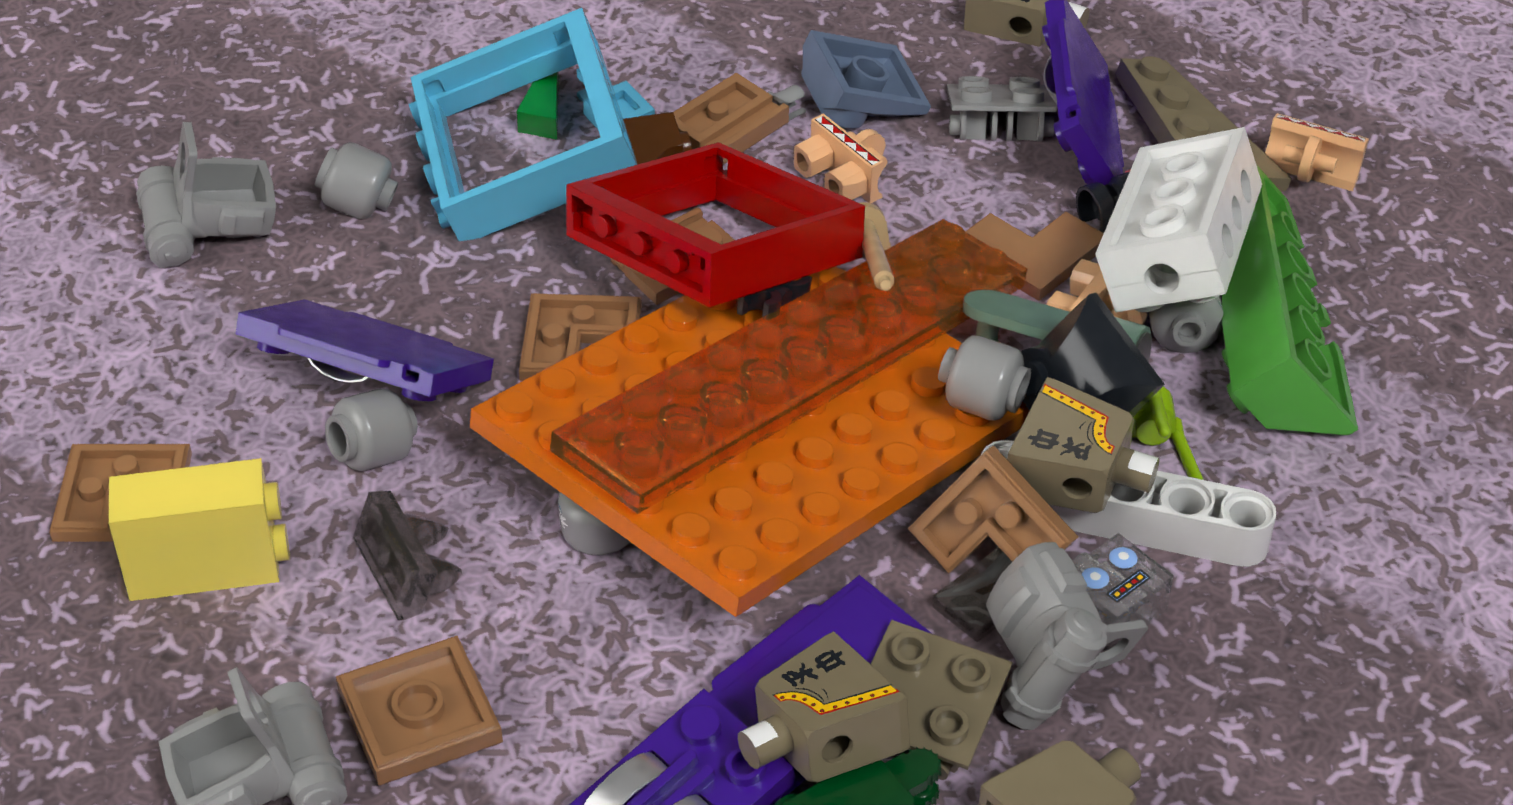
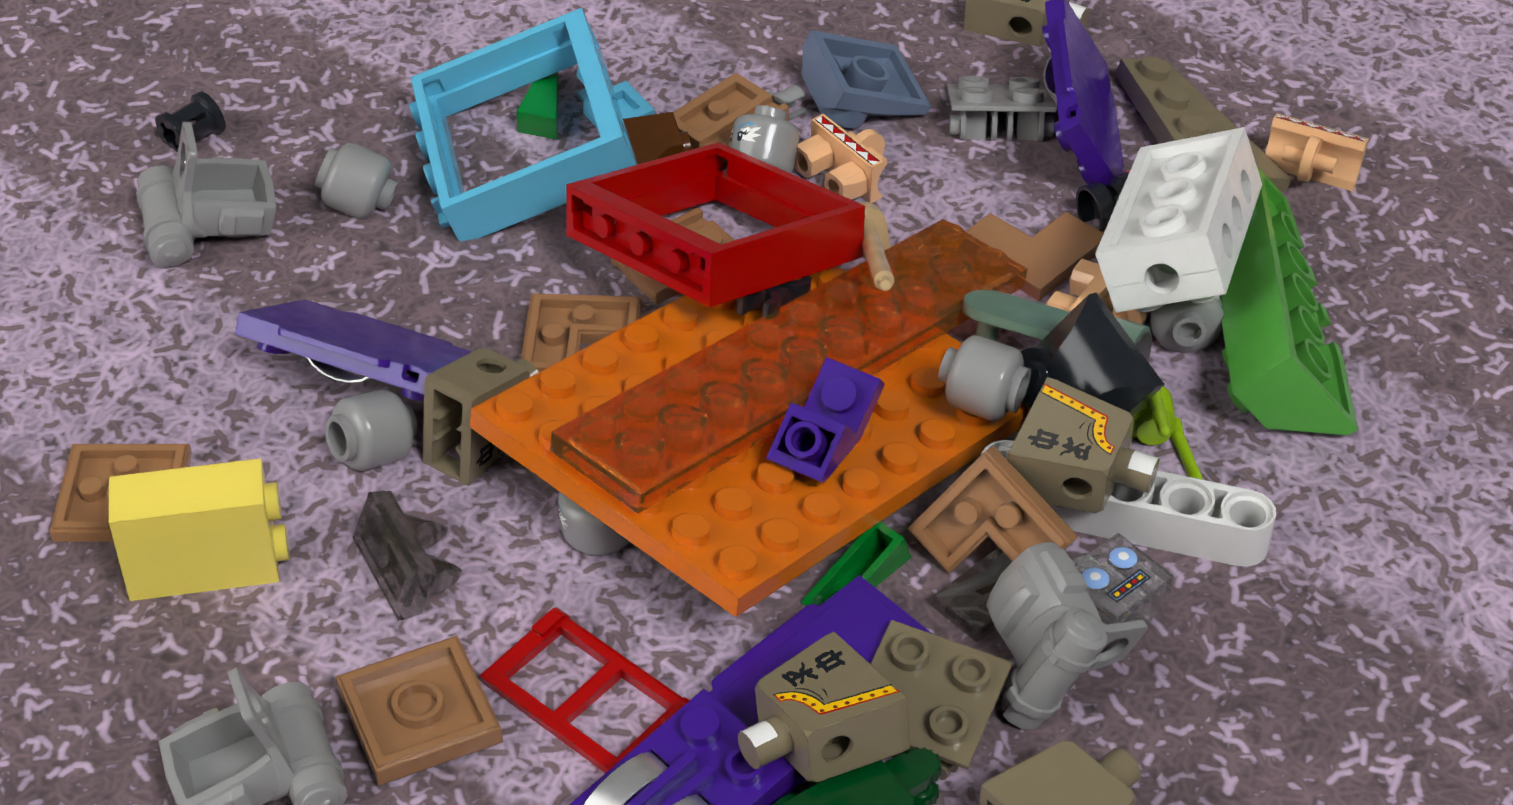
none -> black bush [155,91,226,153]
none -> dark tan torso [423,348,539,486]
none -> red window [480,607,690,773]
none -> light grey head [727,105,800,174]
none -> dark purple slope [766,357,885,484]
none -> green piece [801,521,912,606]

